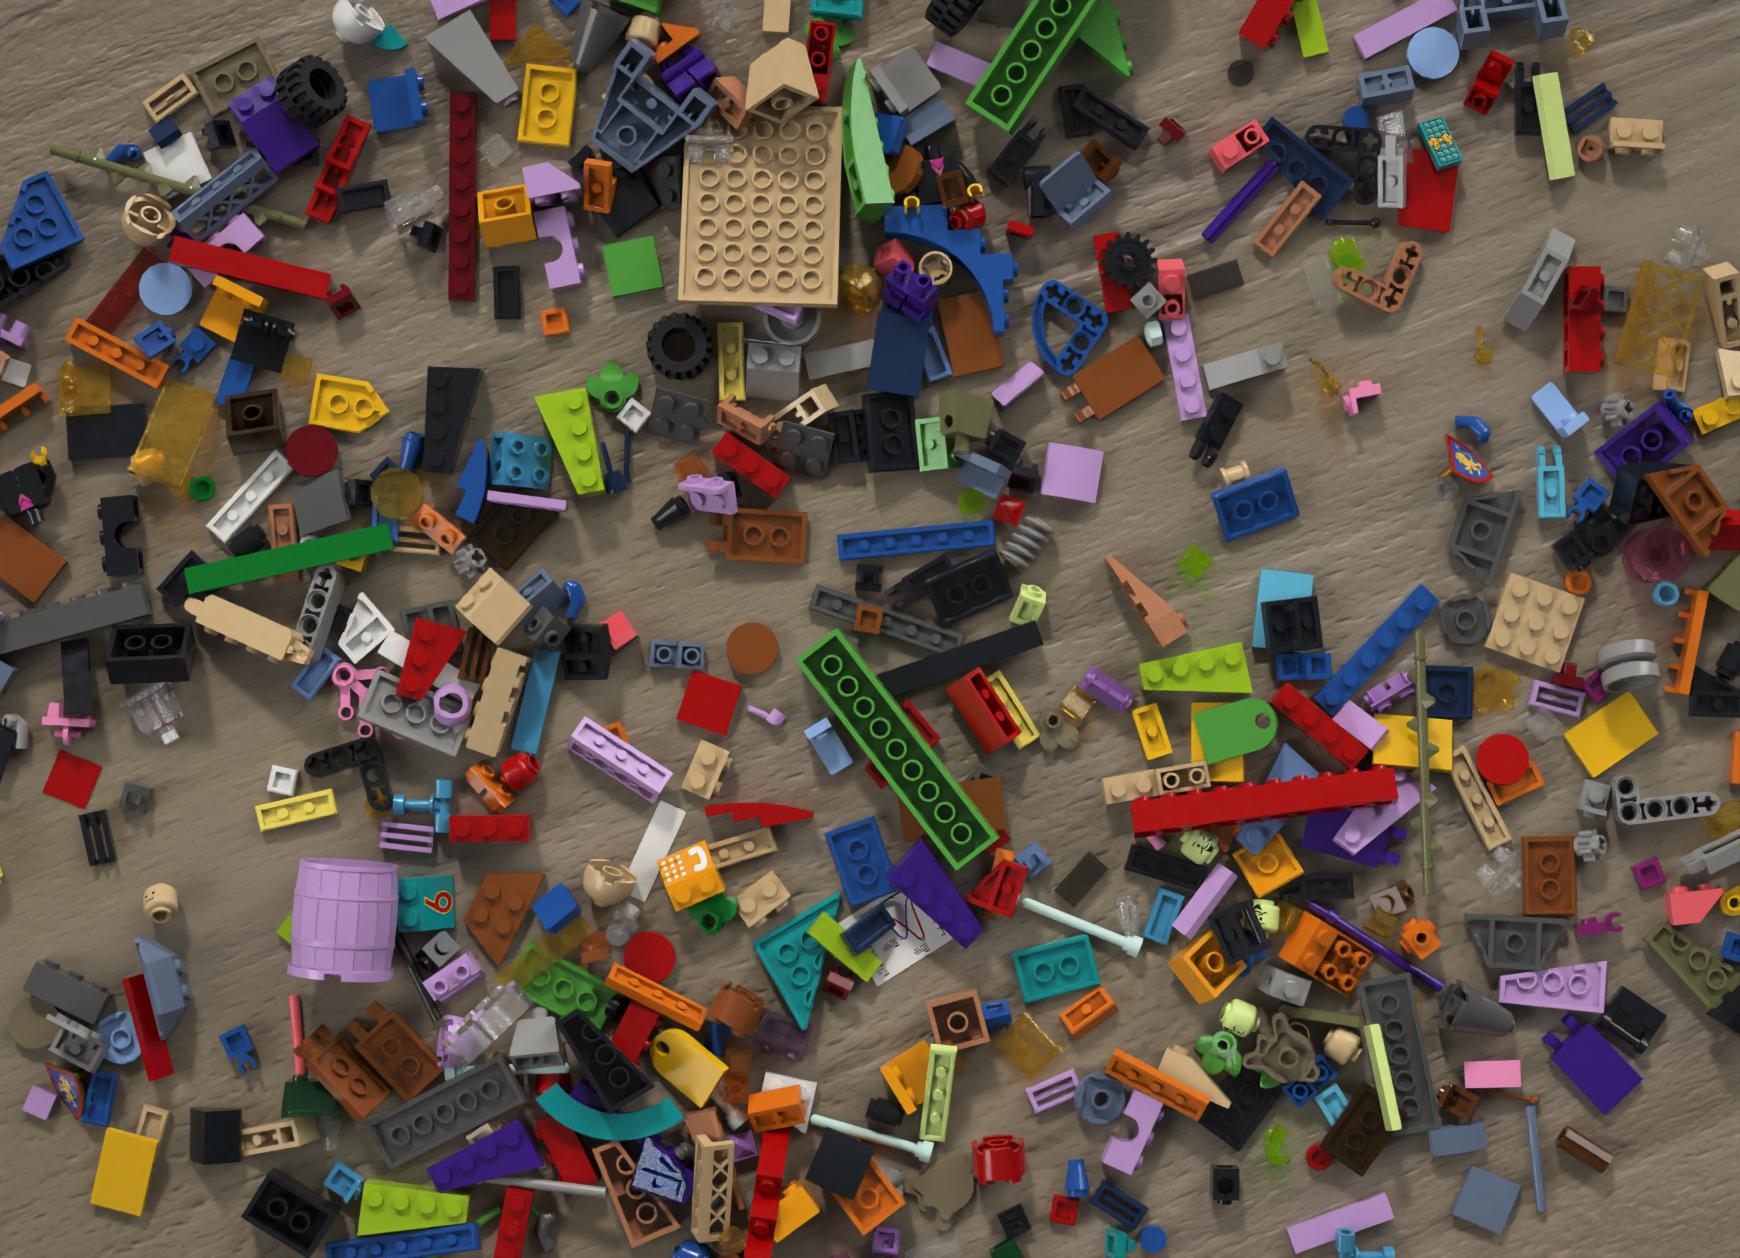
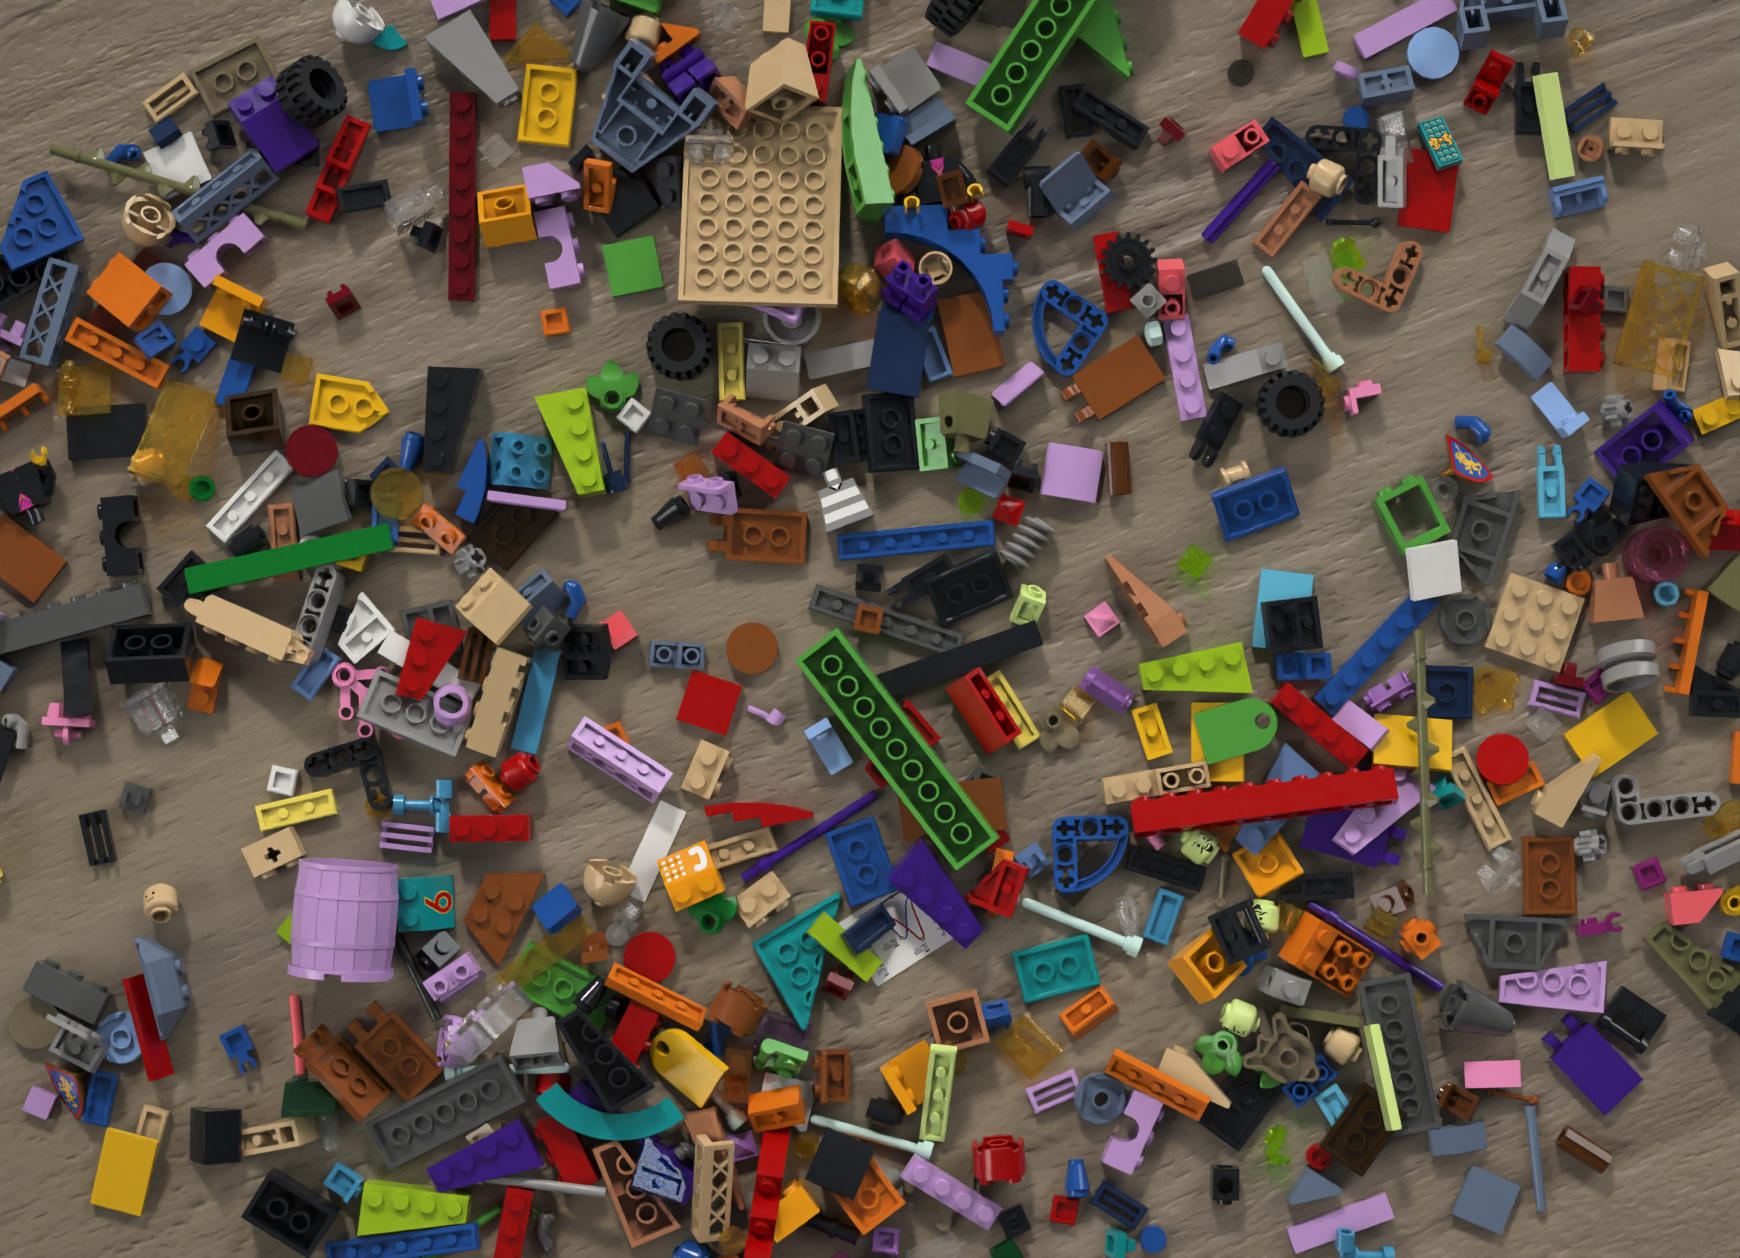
red sticker [43,750,102,809] -> none
red tile [168,236,331,301] -> none
black tile [493,266,522,320] -> none
lavender tile [1172,862,1238,940] -> none
none -> sand blue fence [19,257,86,369]
none -> orange panel [86,252,173,334]
none -> orange slope [187,657,225,714]
none -> tan brick [241,826,306,880]
none -> black cone [573,975,607,1015]
none -> dark purple bar [741,790,878,883]
none -> bright green plate [752,1038,809,1078]
none -> clear yellow tile [793,1131,820,1158]
none -> black pin [806,1213,860,1245]
none -> dark orange bracket [812,1048,850,1105]
none -> torso [818,468,874,534]
none -> lavender plate [900,1153,1003,1230]
none -> blue beam [1052,815,1129,894]
none -> bright pink tile [1083,601,1120,638]
none -> reddish brown axle [1105,441,1132,496]
none -> blue arm [1207,334,1235,365]
none -> black tyre [1256,370,1326,438]
none -> light aqua piece [1262,266,1345,375]
none -> sand blue slope [1286,1165,1342,1205]
none -> tan head [1306,159,1348,198]
none -> lavender tile [1332,61,1360,81]
none -> bright green window [1372,474,1451,557]
none -> white tile [1405,539,1462,601]
none -> teal tile [1431,776,1466,811]
none -> sand blue slope [1495,325,1553,381]
none -> tan slope [1531,753,1602,828]
none -> blue hinge [1543,562,1567,584]
none -> medium blue hinge [1547,175,1608,219]
none -> nougat torso [1588,562,1644,623]

